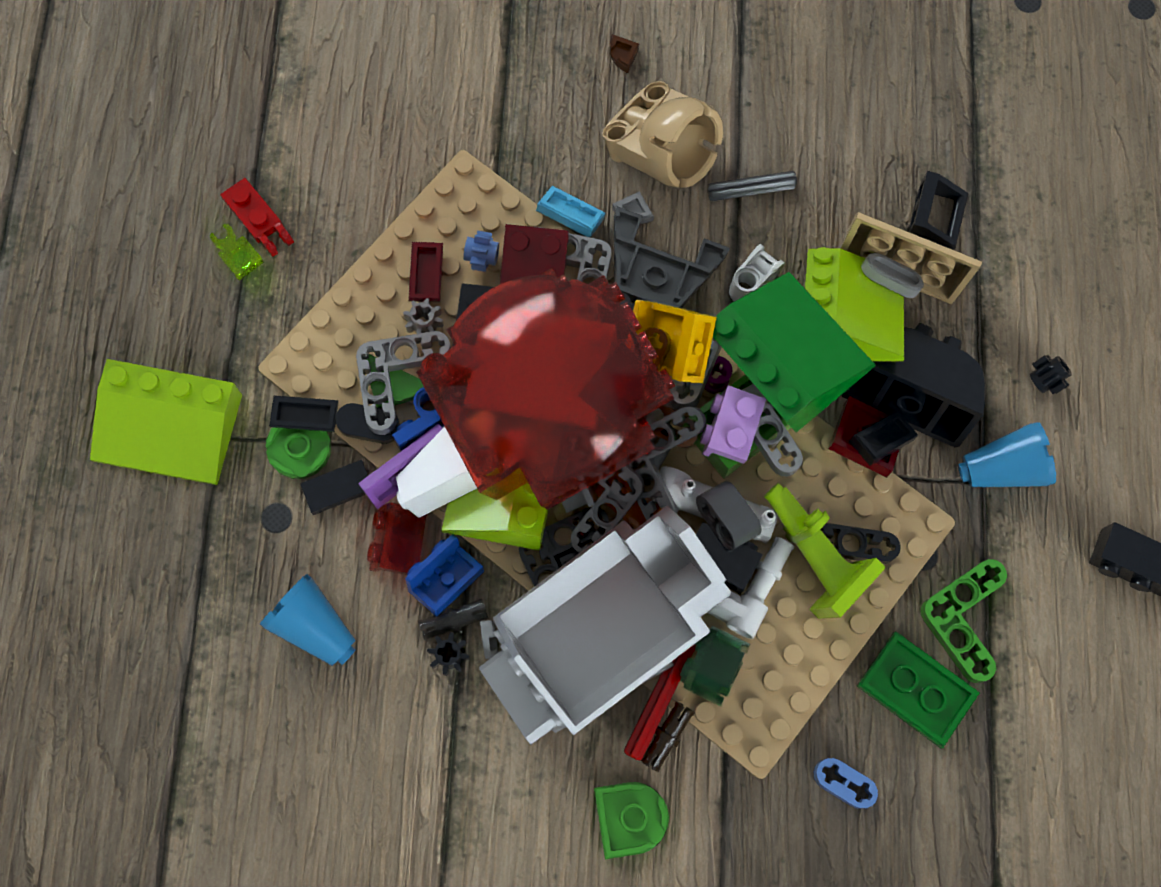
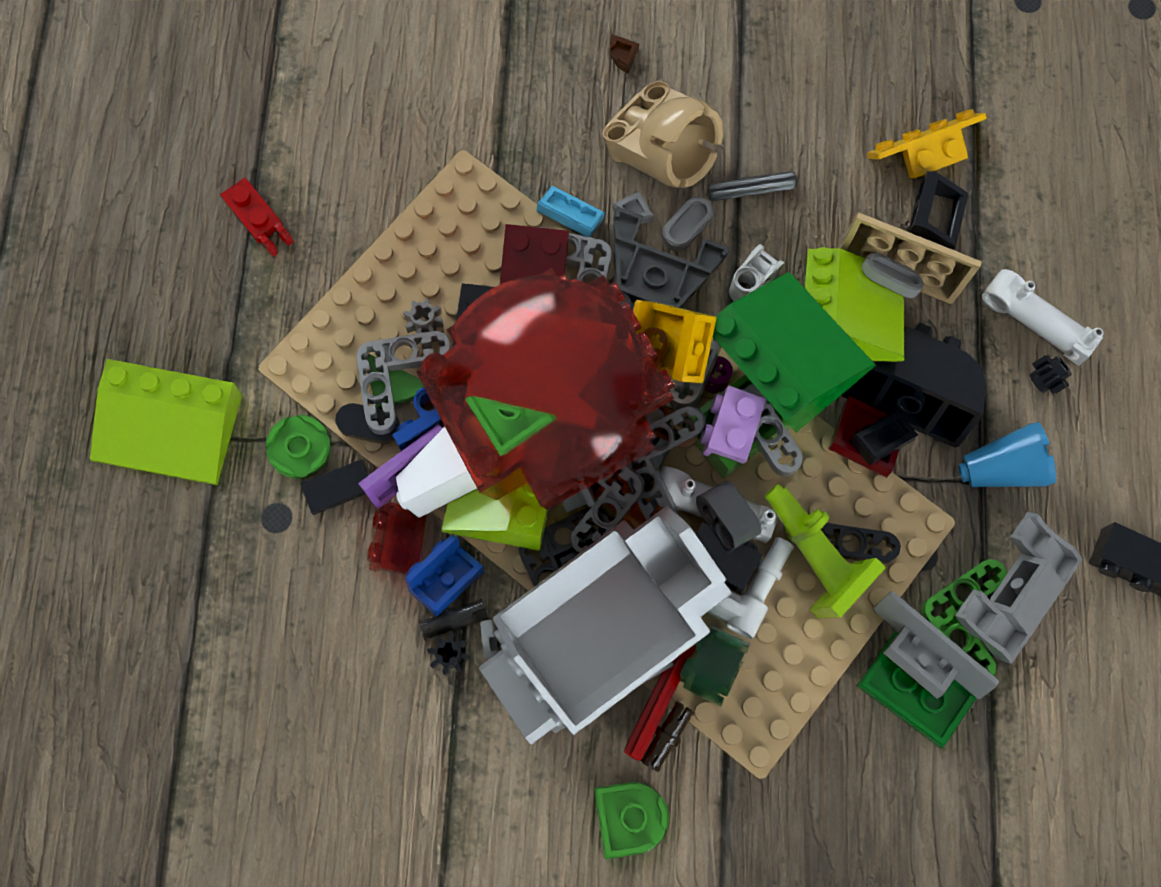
clear neon green plate [210,223,264,280] -> none
dark azure cone [260,574,356,666] -> none
black tile [269,395,339,432] -> none
dark red tile [409,242,443,302] -> none
medium blue gear [464,230,499,272] -> none
medium blue beam [813,758,878,809] -> none
none -> bright green tile [465,395,557,456]
none -> light grey tile [662,197,713,251]
none -> yellow bracket [866,109,987,178]
none -> light grey bracket [874,591,999,699]
none -> light grey bracket [955,512,1083,664]
none -> white piece [982,269,1104,366]

